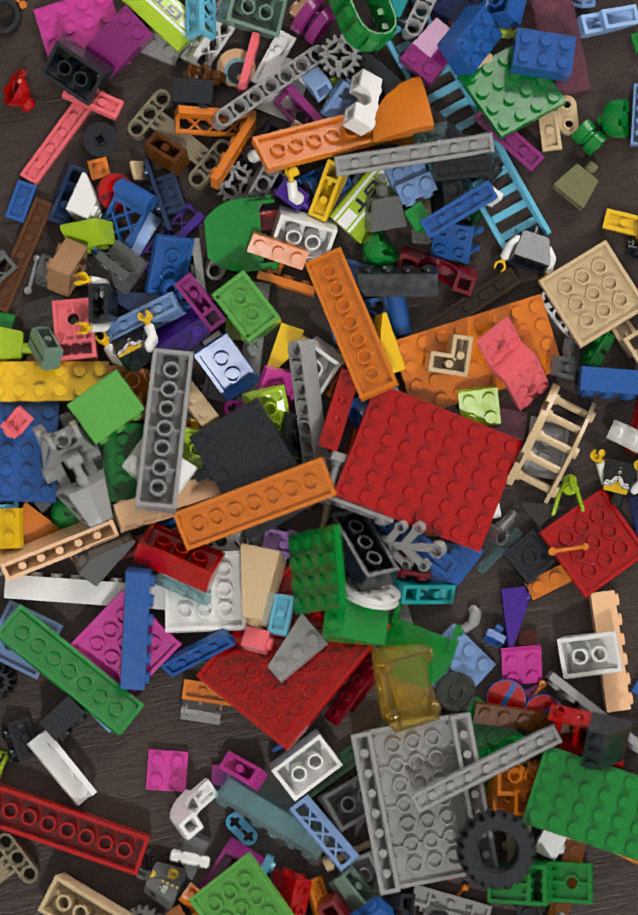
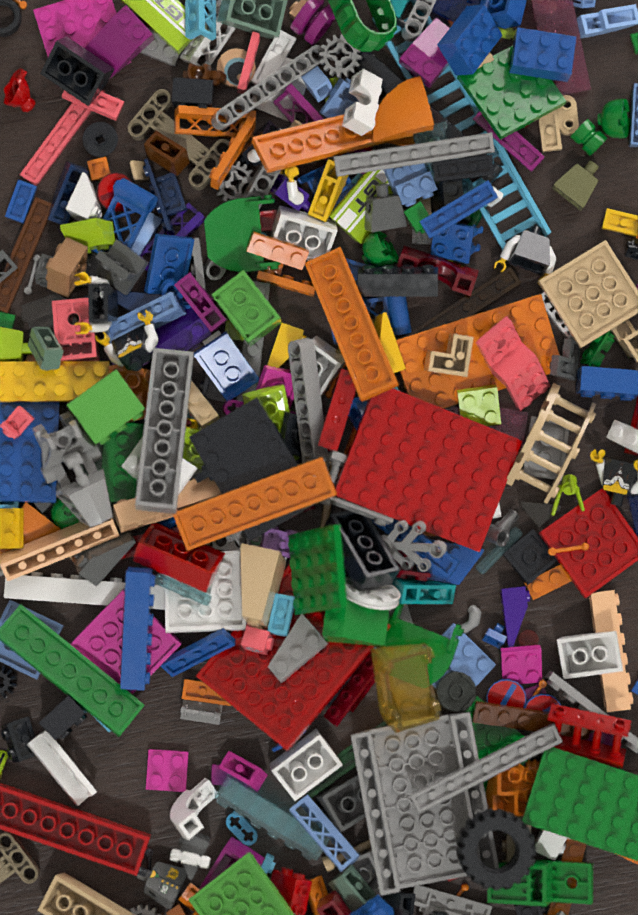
black slope [581,711,633,771] -> none

